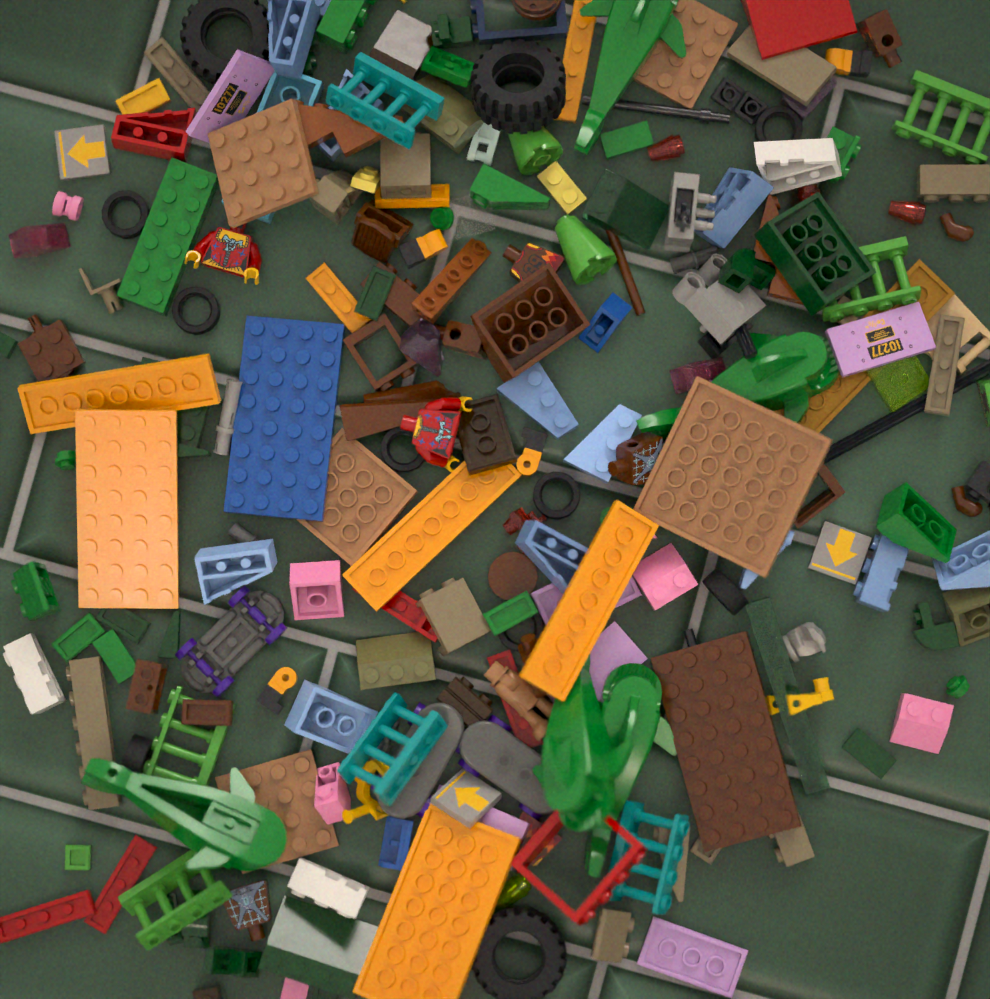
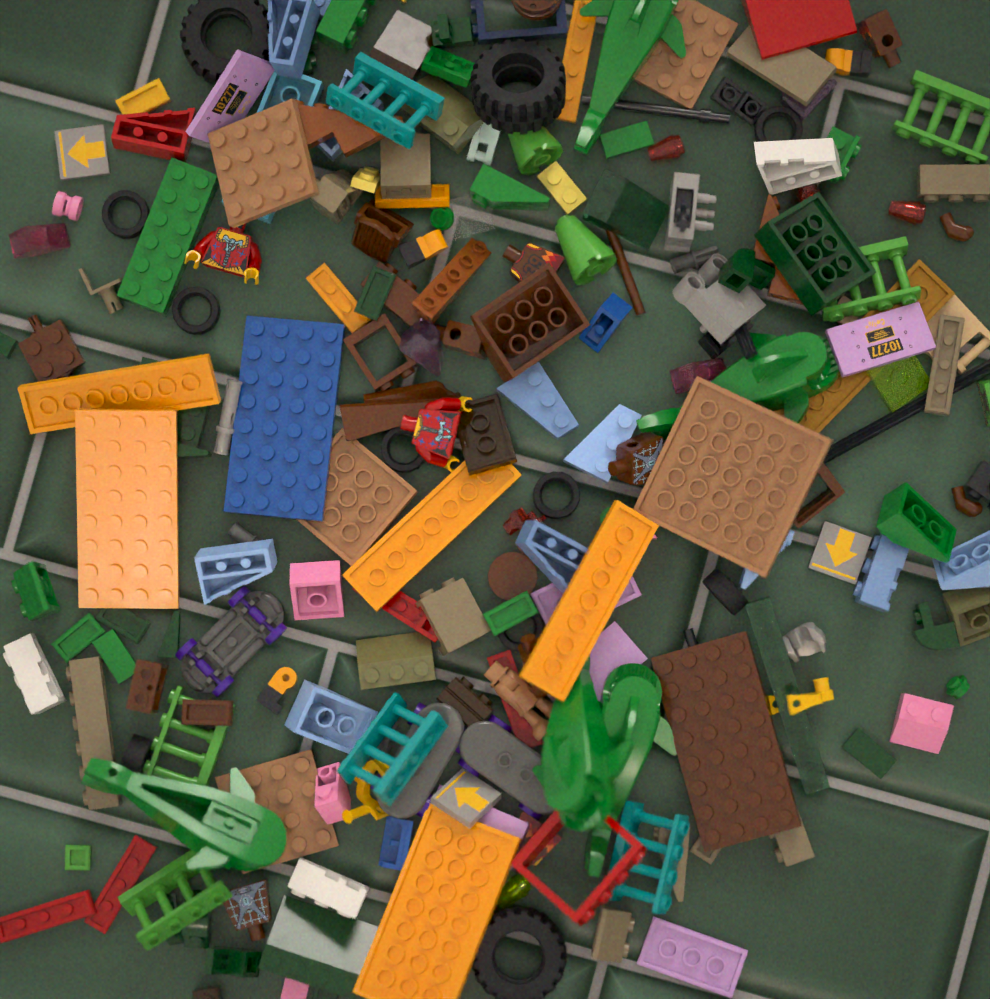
green plate [54,450,76,470] -> none
dark tan tile [143,37,210,113] -> none
leg [516,427,548,476] -> none
bright pink slope [632,543,698,611] -> none
medium blue wedge [694,167,774,248] -> none

